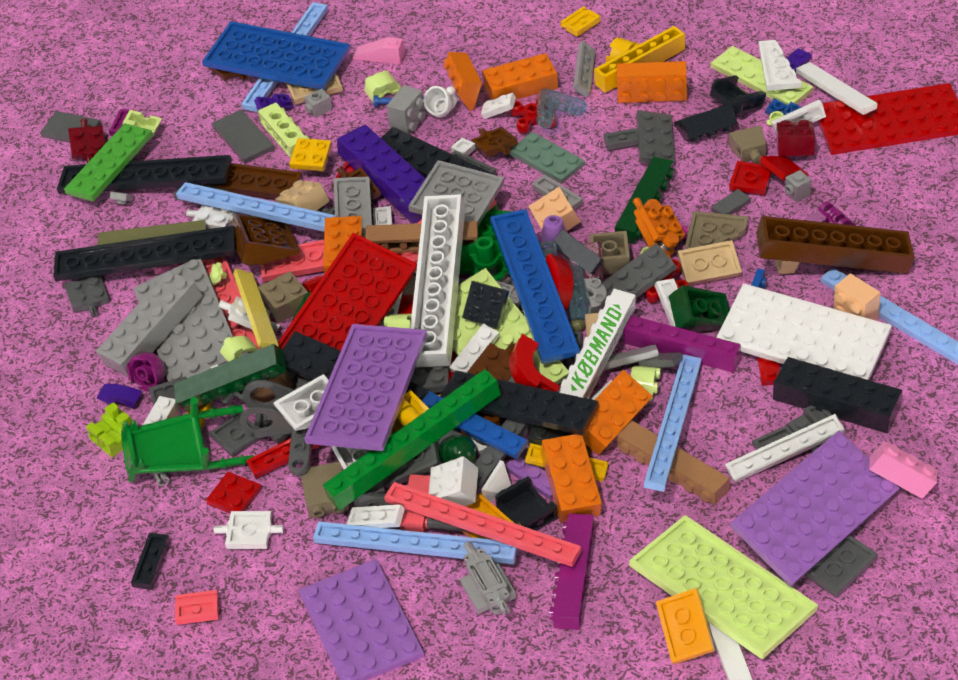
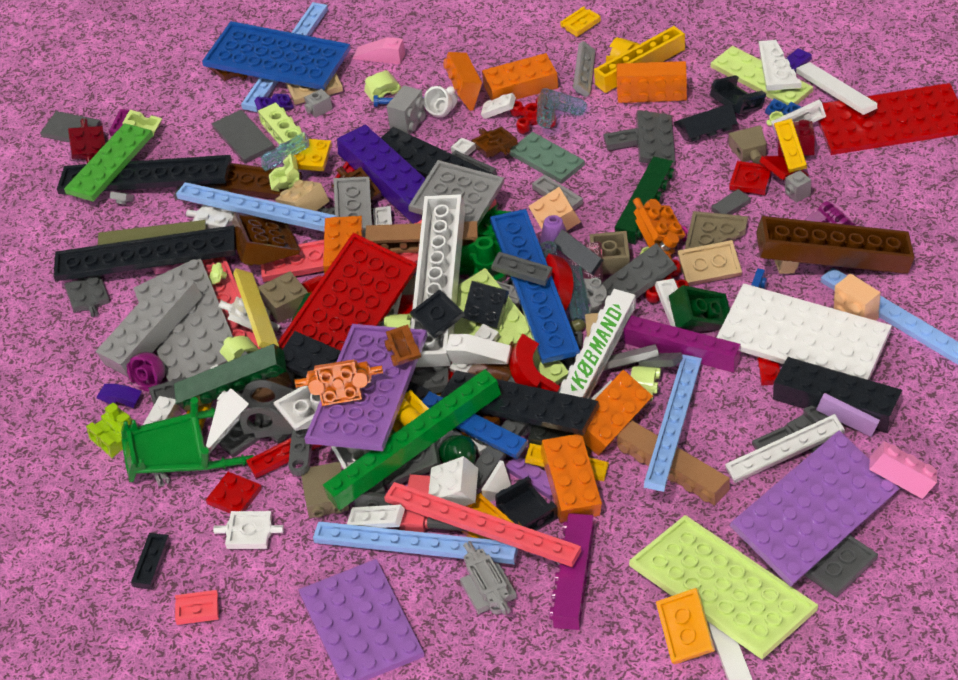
none -> white slope [206,388,249,454]
none -> clear light blue plate [261,132,309,172]
none -> yellowish green cylinder [269,153,300,192]
none -> orange piece [295,359,383,406]
none -> dark orange cylinder [384,324,421,367]
none -> black plate [410,289,465,339]
none -> white slope [446,334,512,364]
none -> dark grey plate [492,252,552,286]
none -> yellow plate [774,119,807,173]
none -> lavender tile [816,393,880,437]

